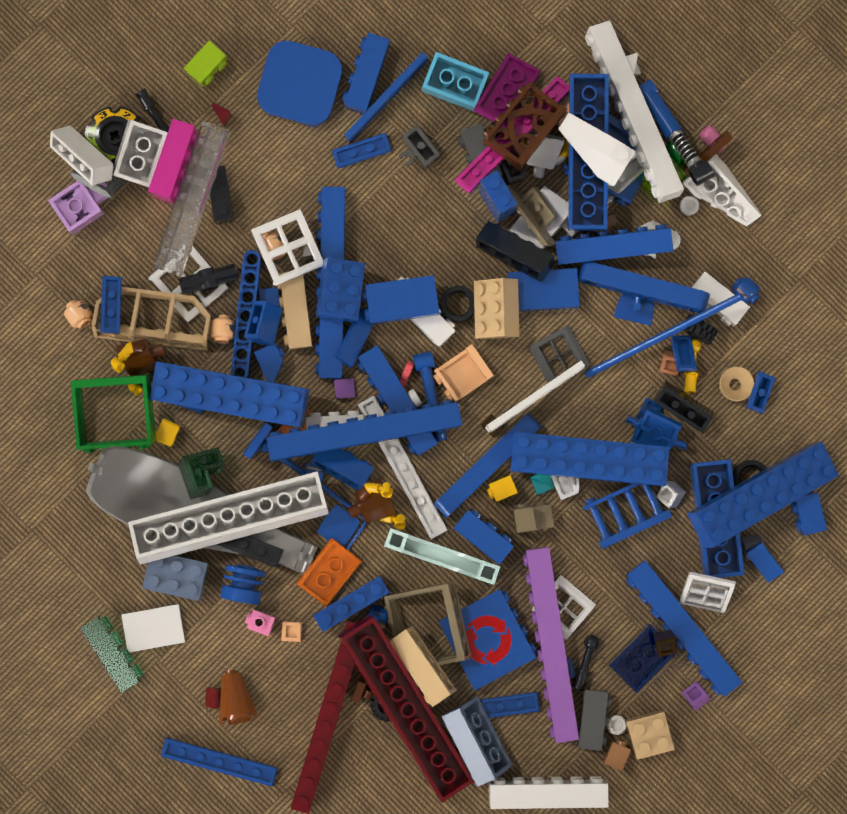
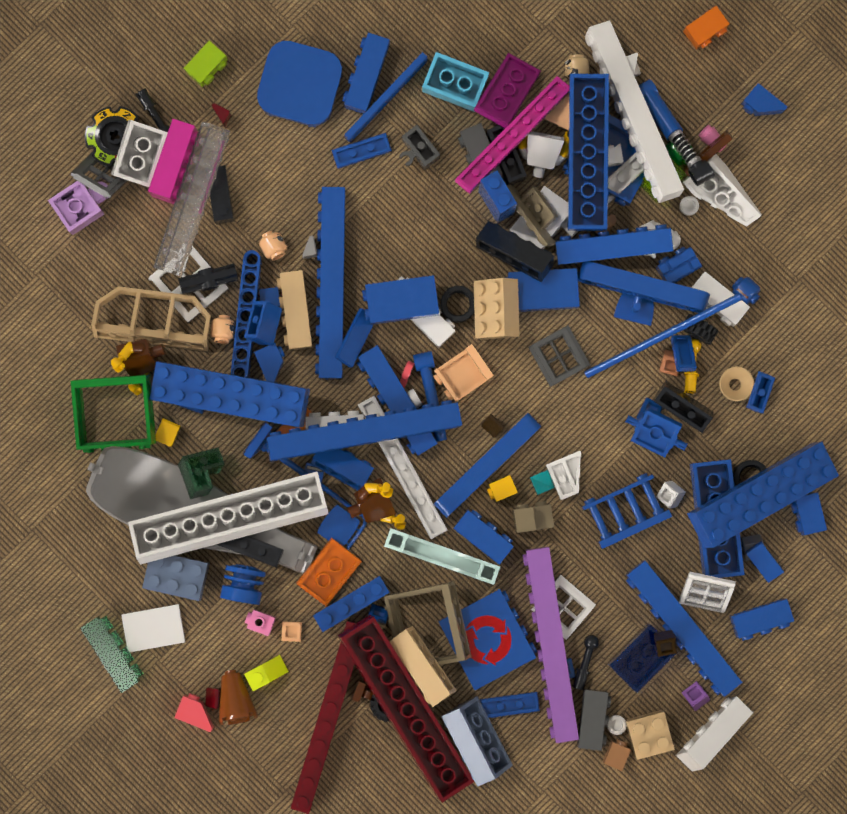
white brick [50,125,114,186] -> none
light nougat head [64,300,93,329] -> none
blue tile [100,276,122,334] -> none
blue tile [161,737,278,787] -> none
white window [251,209,323,286] -> none
blue brick [316,257,365,323] -> none
medium lavender slope [334,378,355,399] -> none
reddish brown fence [483,81,567,171] -> none
white tile [485,361,585,433] -> none
white brick [489,776,609,809] -> none
blue brick [510,432,670,487] -> none
white wedge [558,113,636,187] -> none
none -> coral slope [174,693,214,732]
none -> neon yellow slope [244,655,289,691]
none -> tan head [564,54,590,79]
none -> blue brick [656,247,702,283]
none -> white wedge [676,696,753,771]
none -> orange brick [683,6,730,50]
none -> blue brick [729,598,794,641]
none -> blue slope [741,83,787,116]

